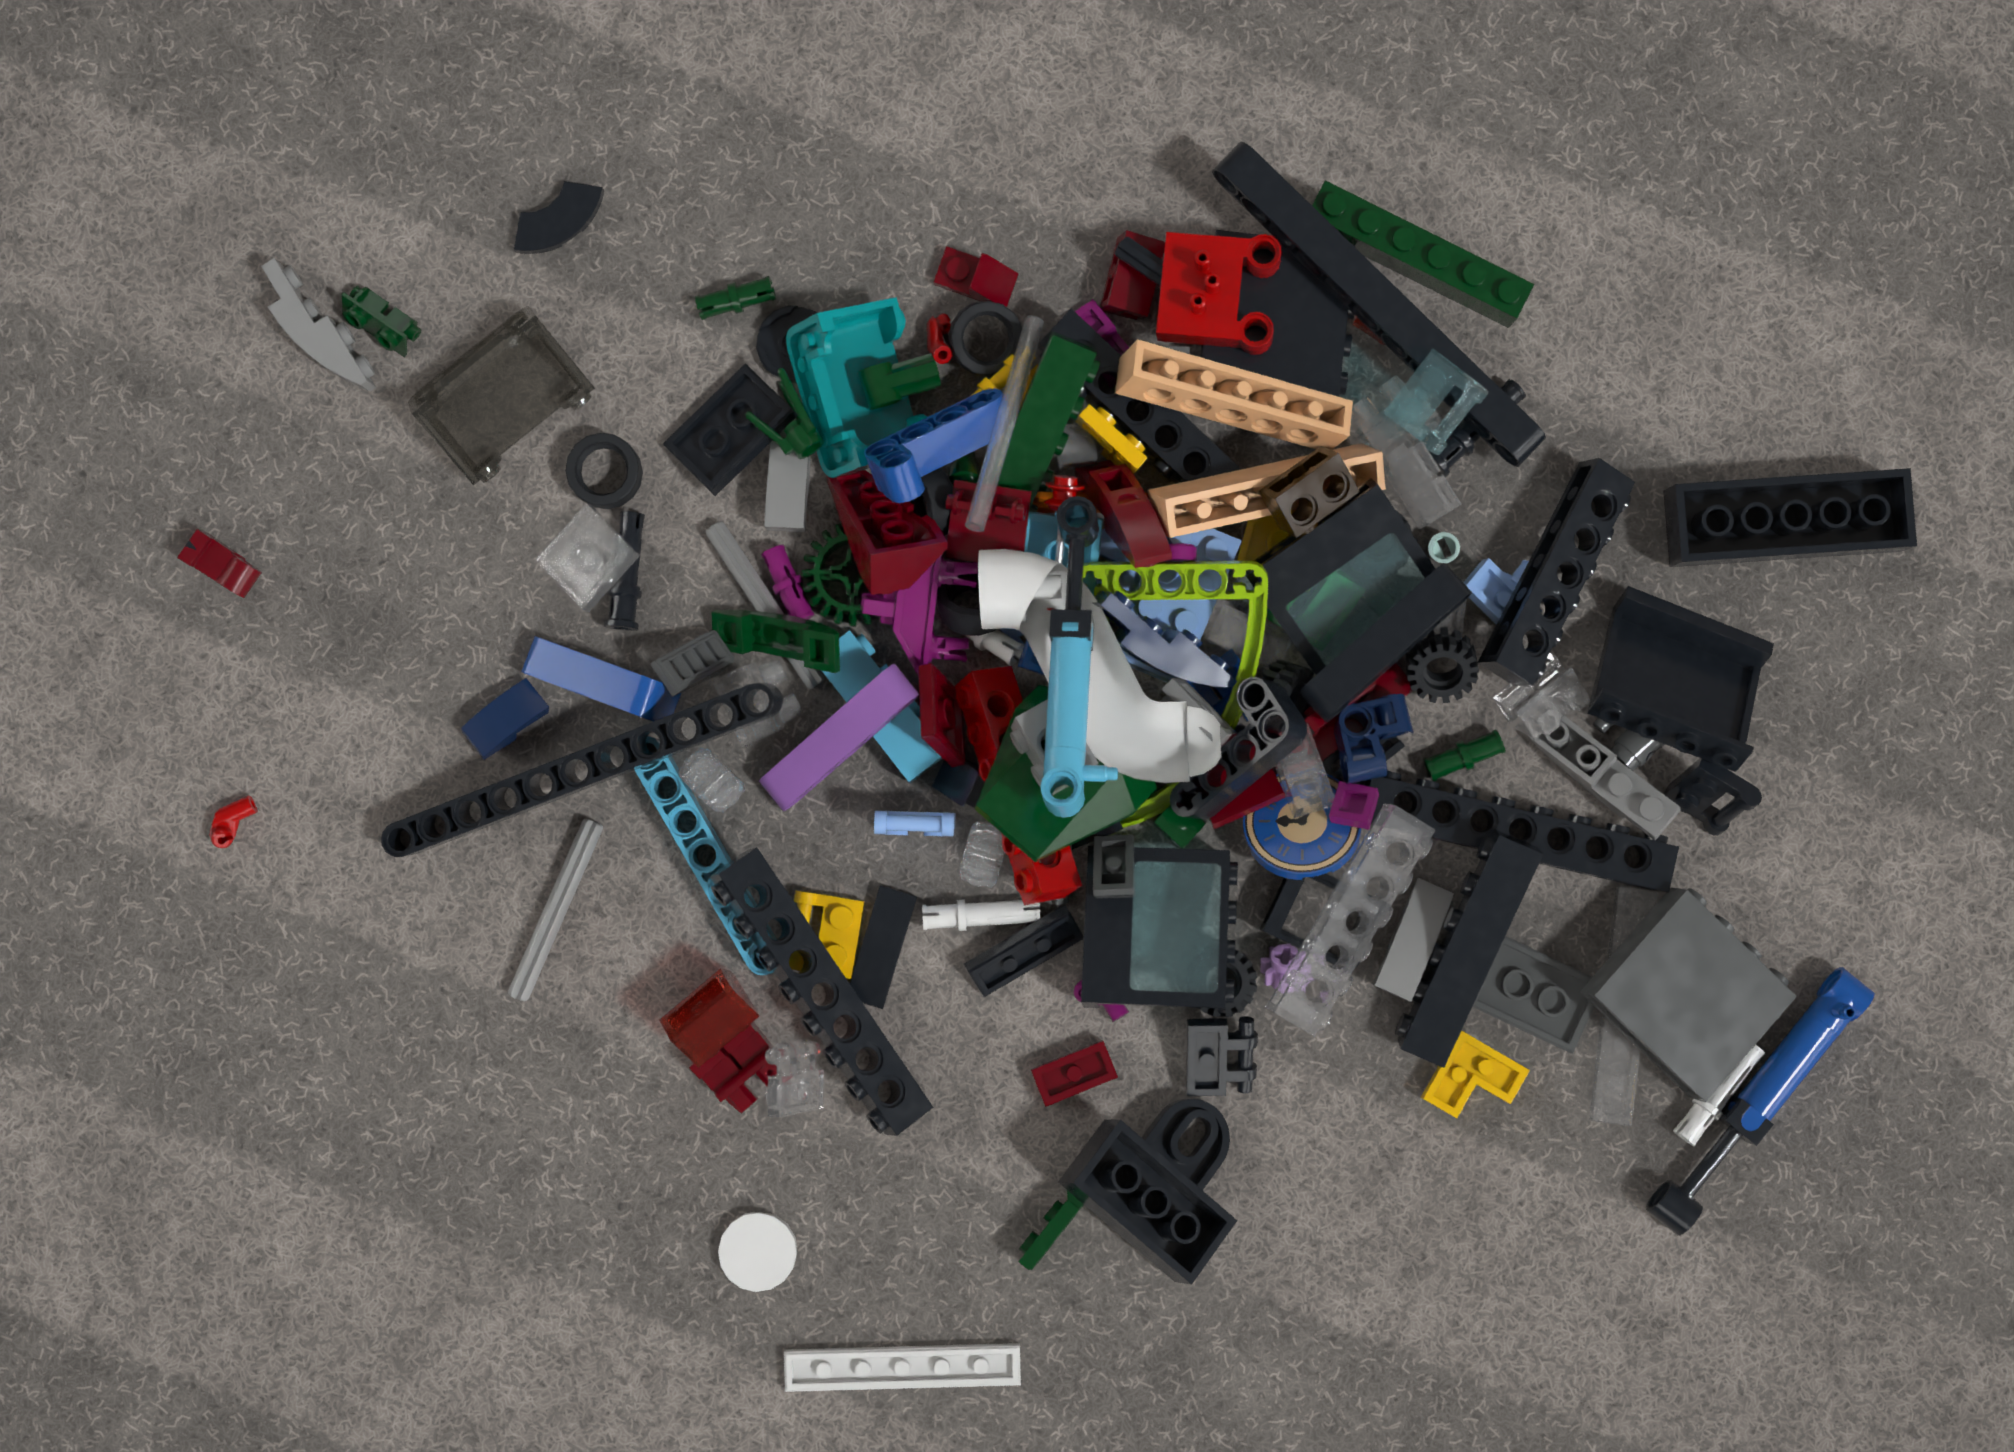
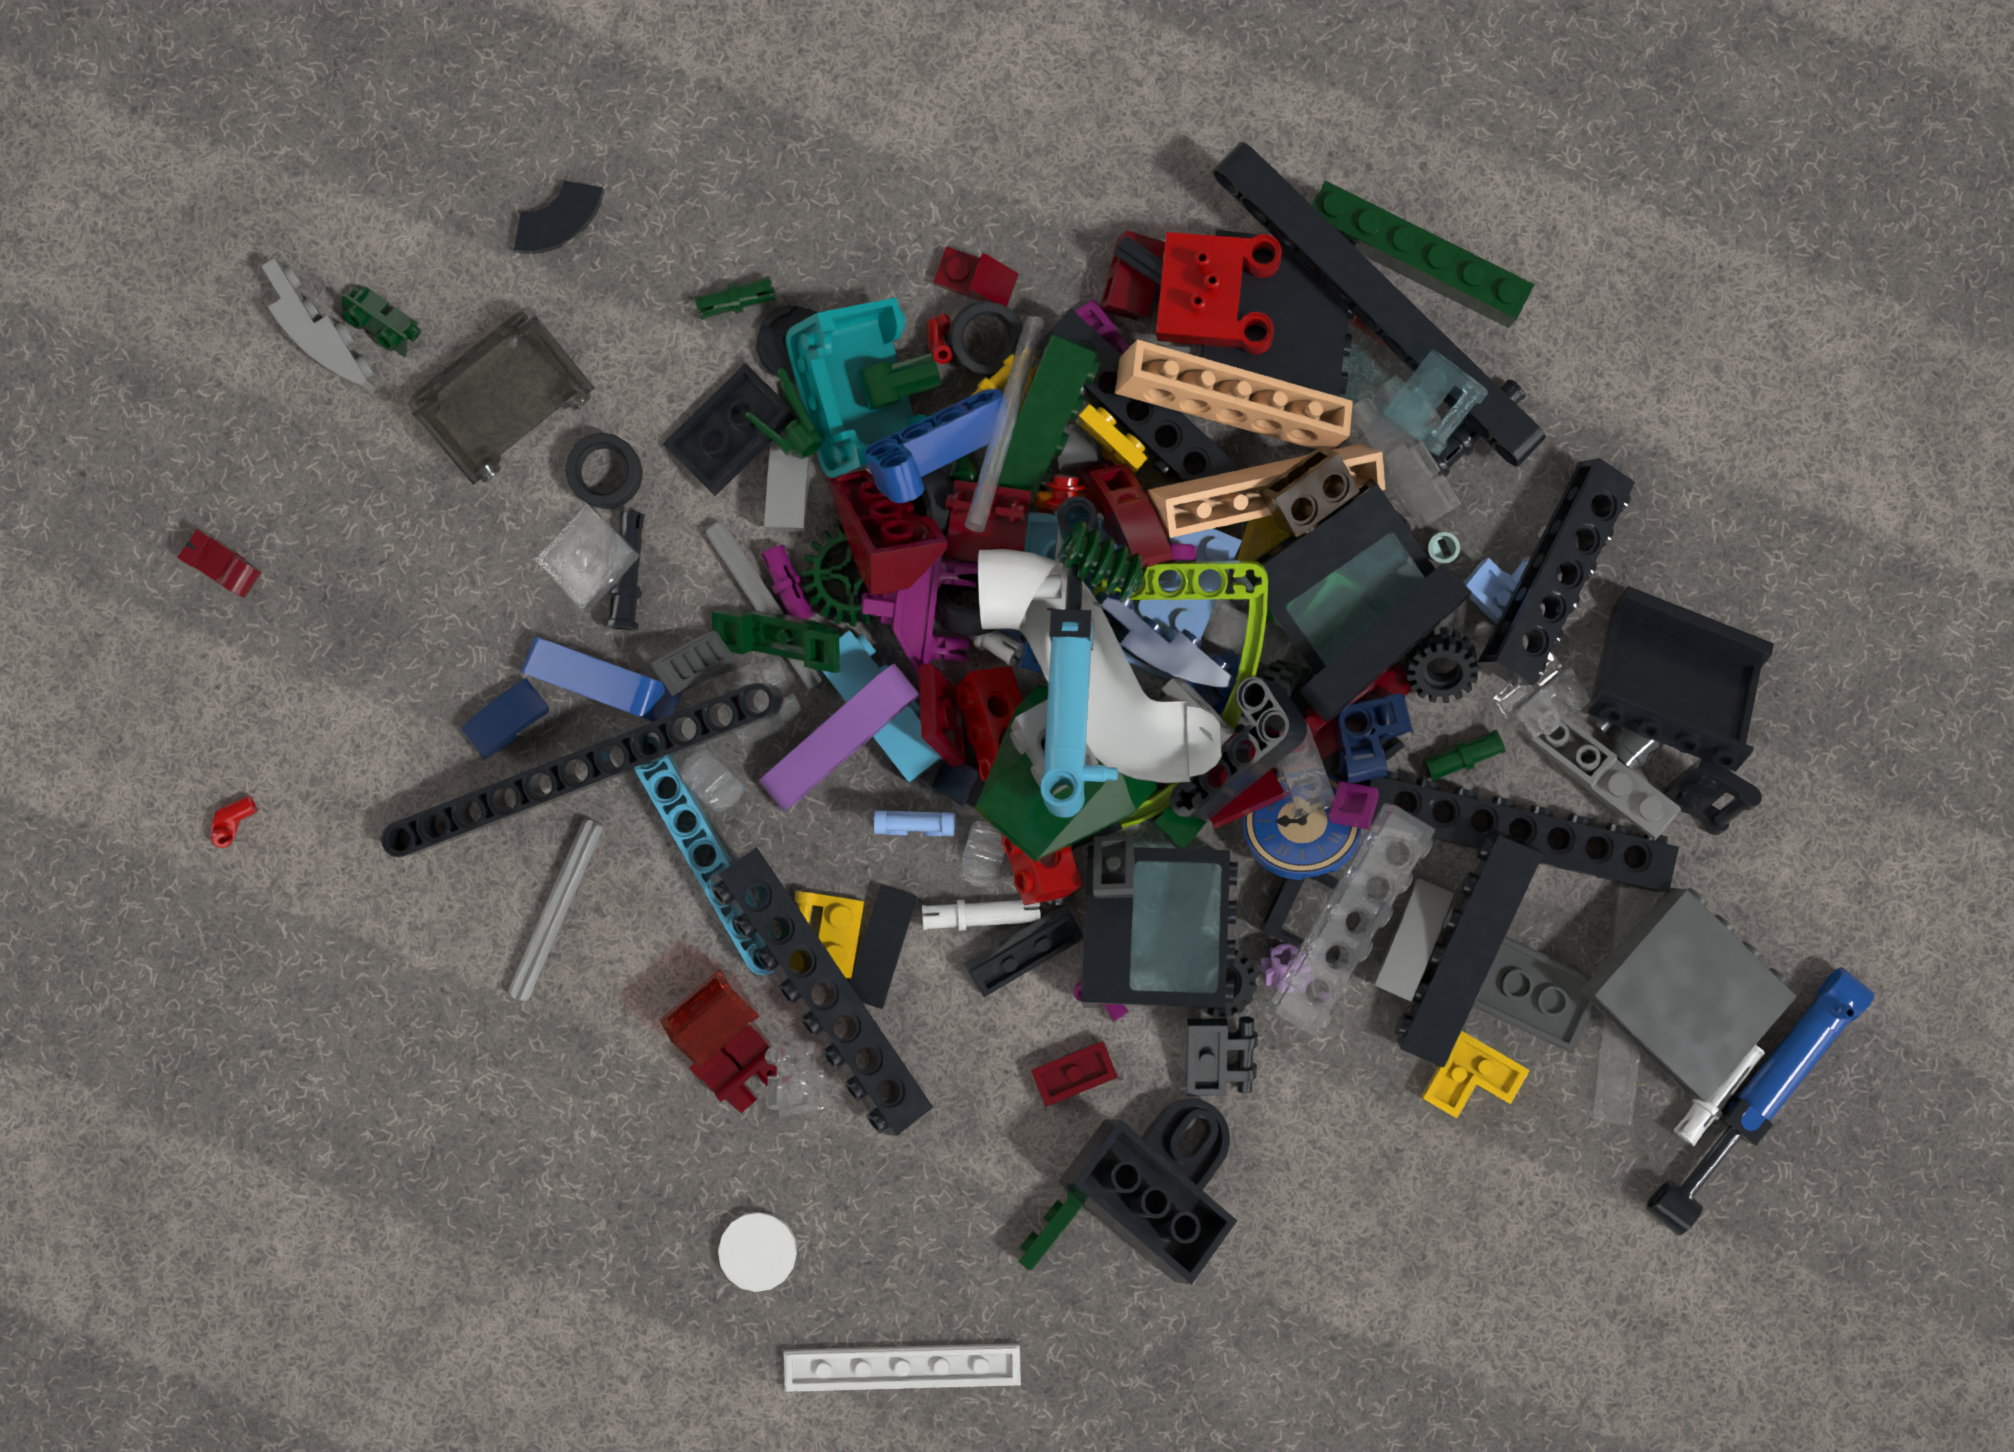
black brick [1663,468,1917,567] -> none
none -> dark green piece [1057,520,1148,603]

